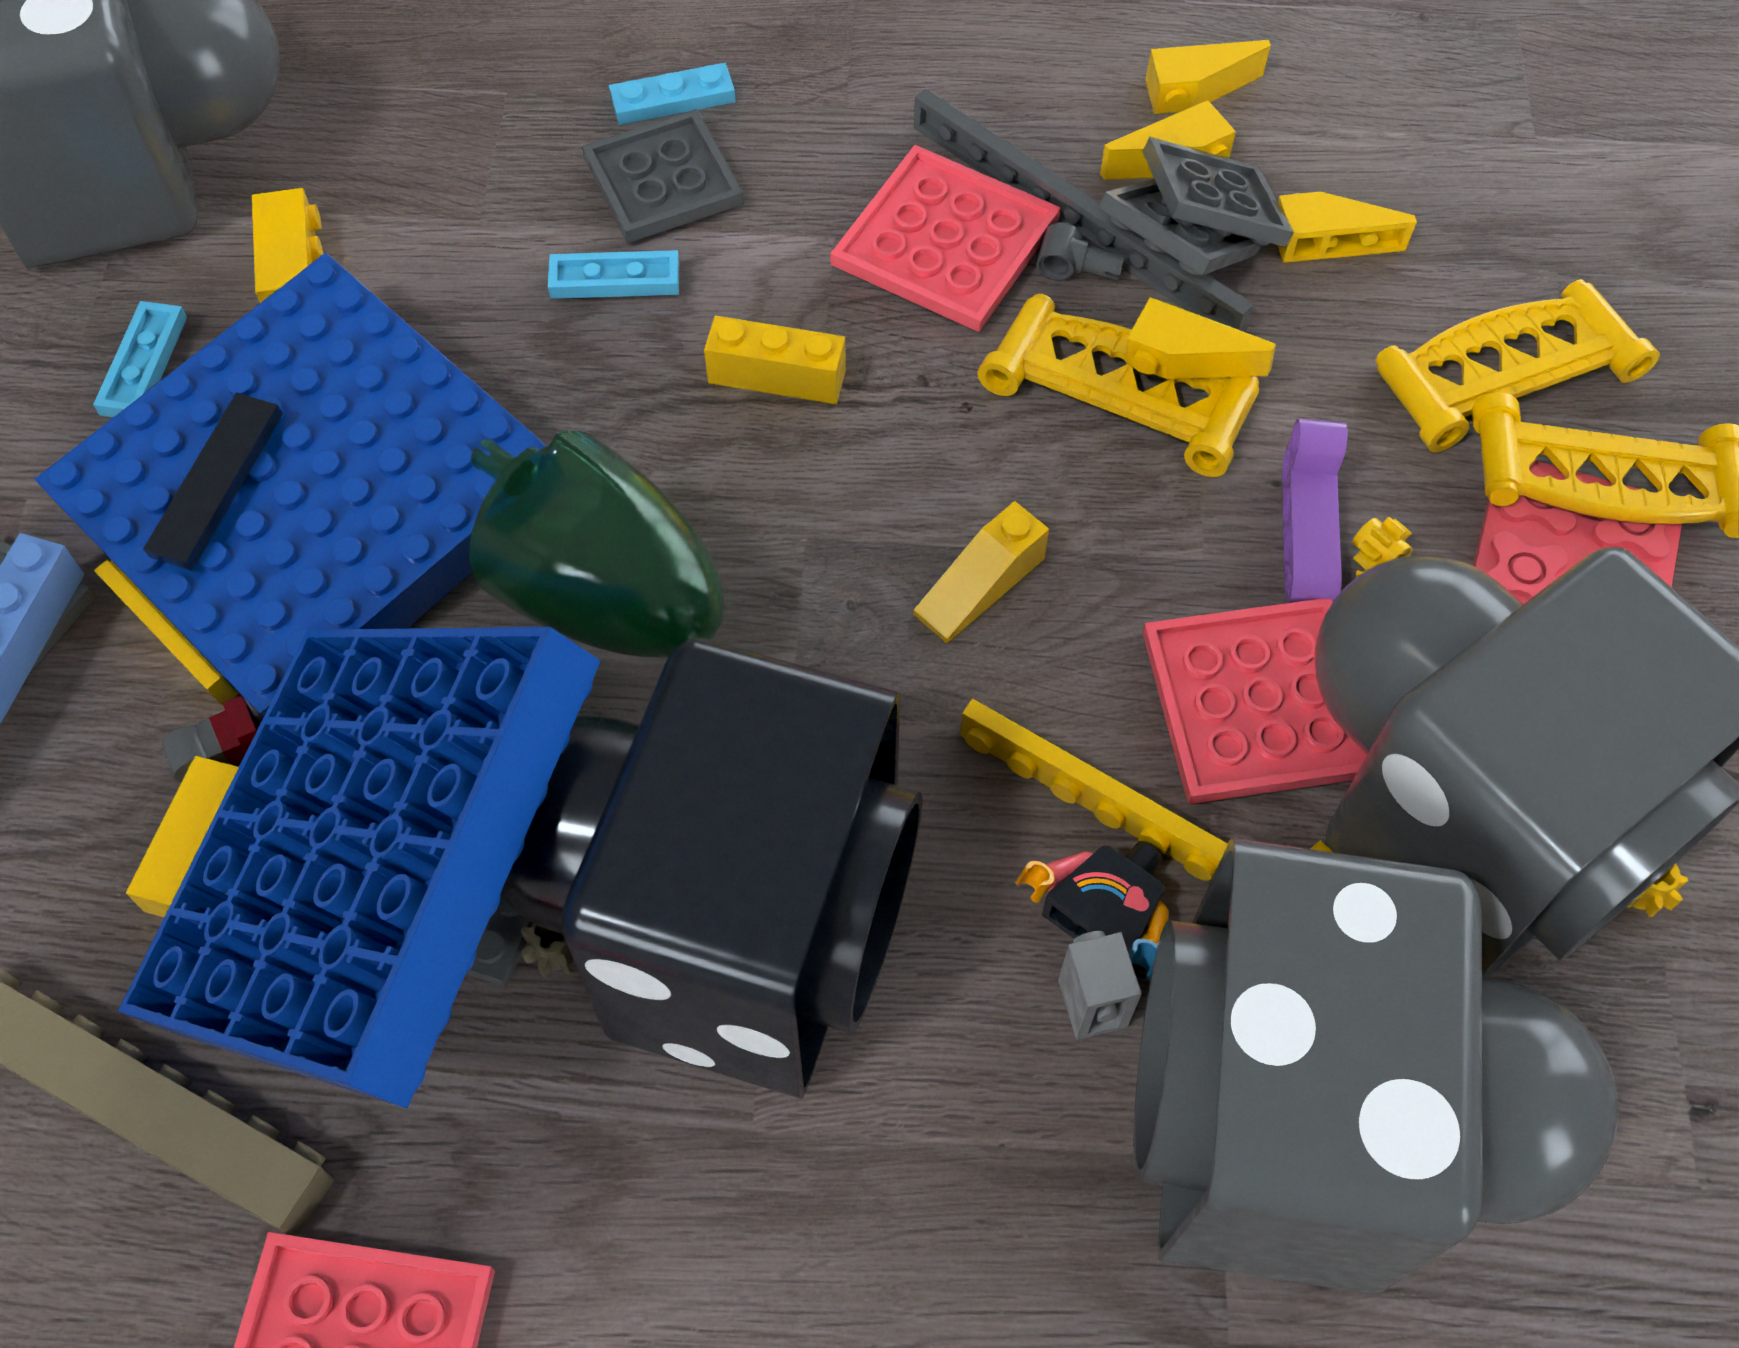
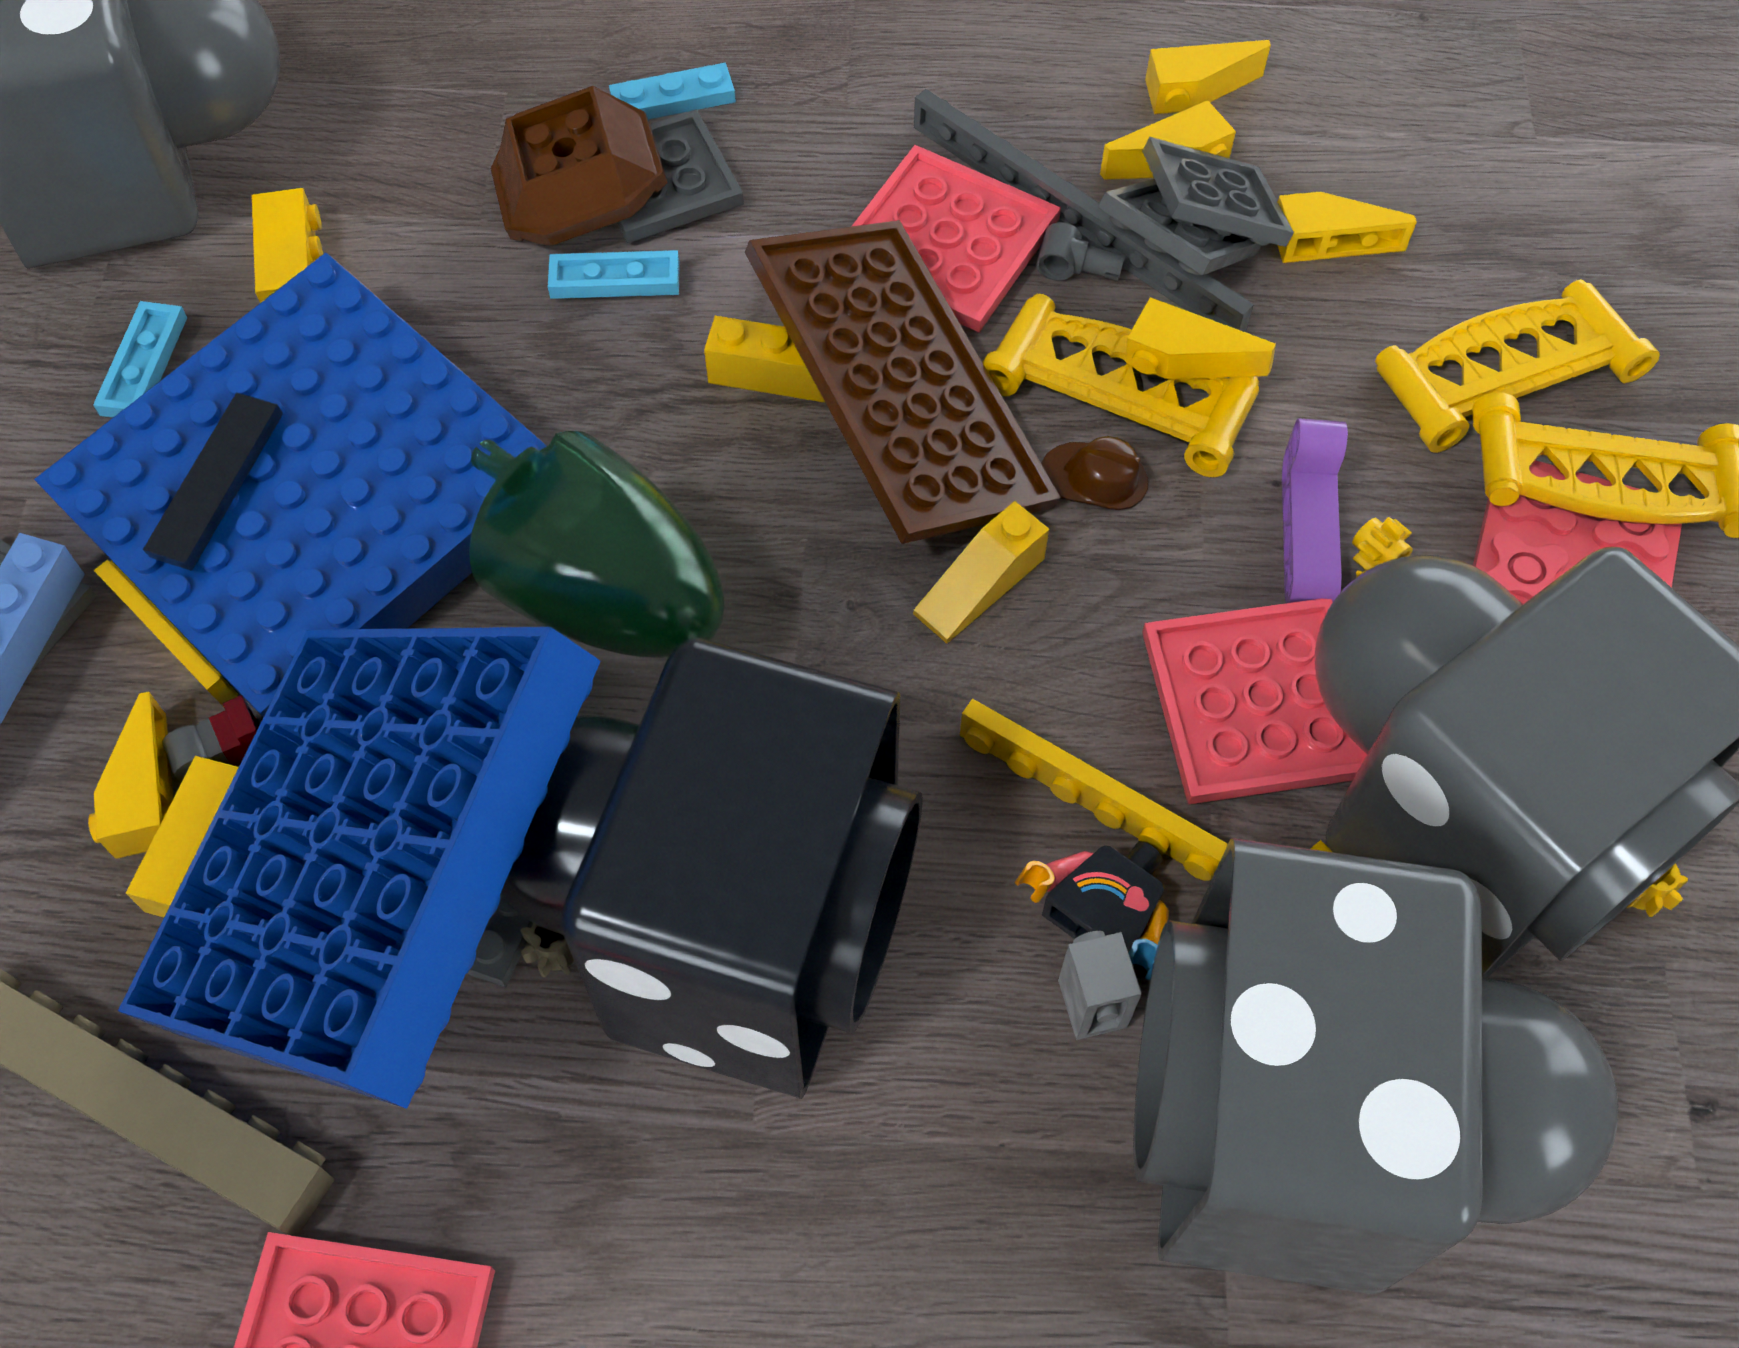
none -> yellow slope [88,692,173,859]
none -> reddish brown piece [491,86,668,246]
none -> reddish brown plate [745,220,1061,544]
none -> reddish brown piece [1041,436,1148,510]

